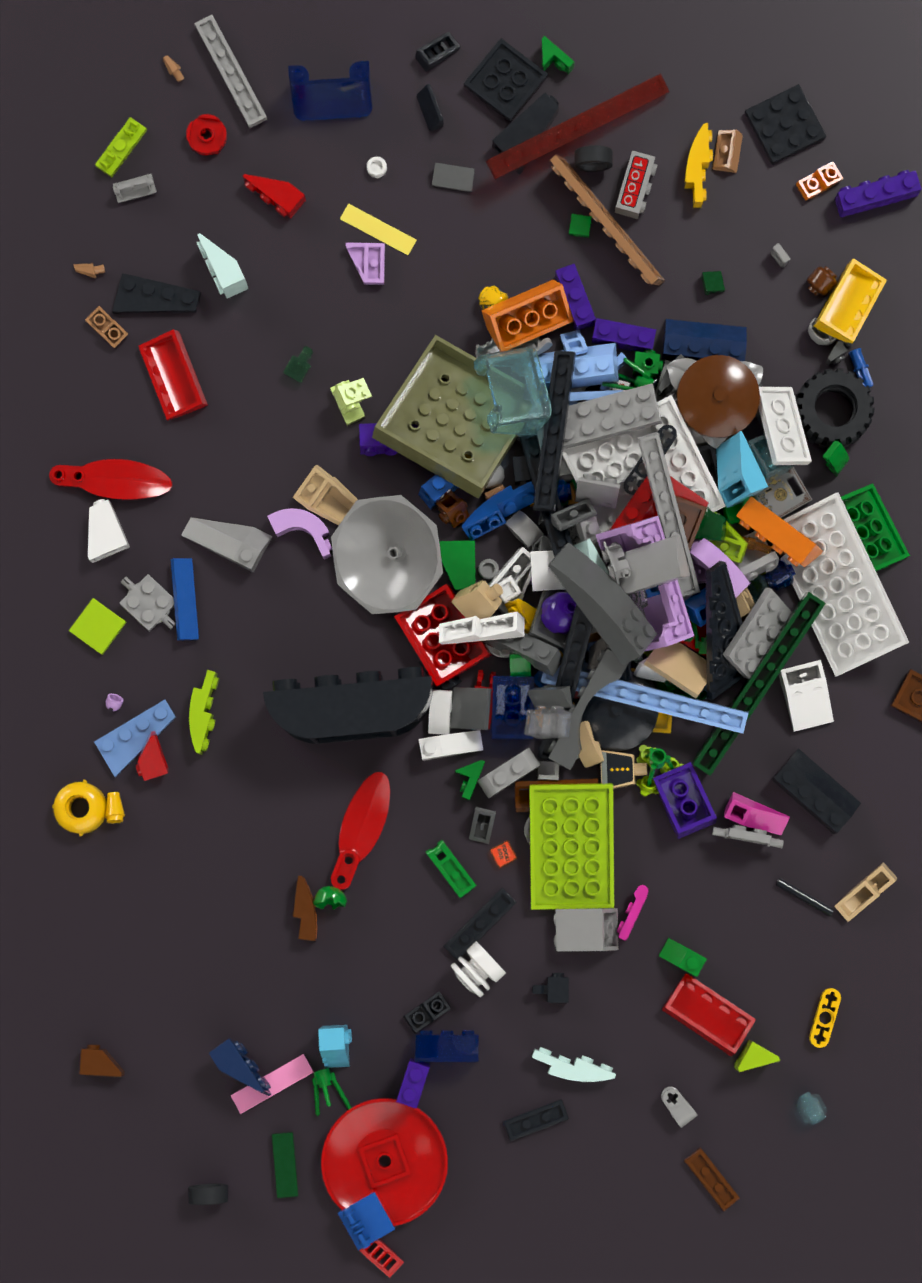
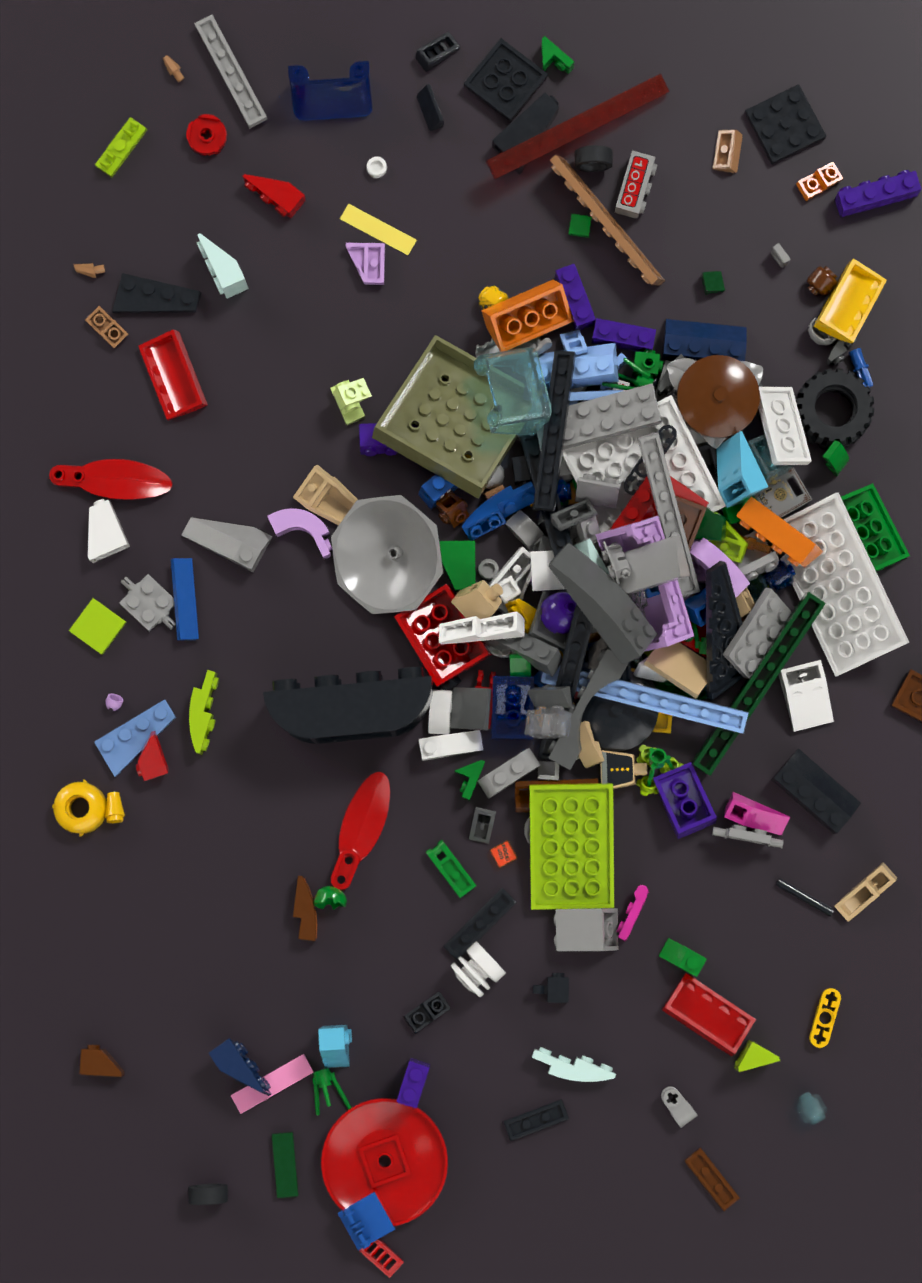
light grey hinge [113,174,157,203] -> none
clear green plate [283,346,313,383] -> none
clear blue slope [415,1030,479,1062] -> none
dark grey slope [432,163,475,192] -> none
yellow slope [685,123,713,208] -> none

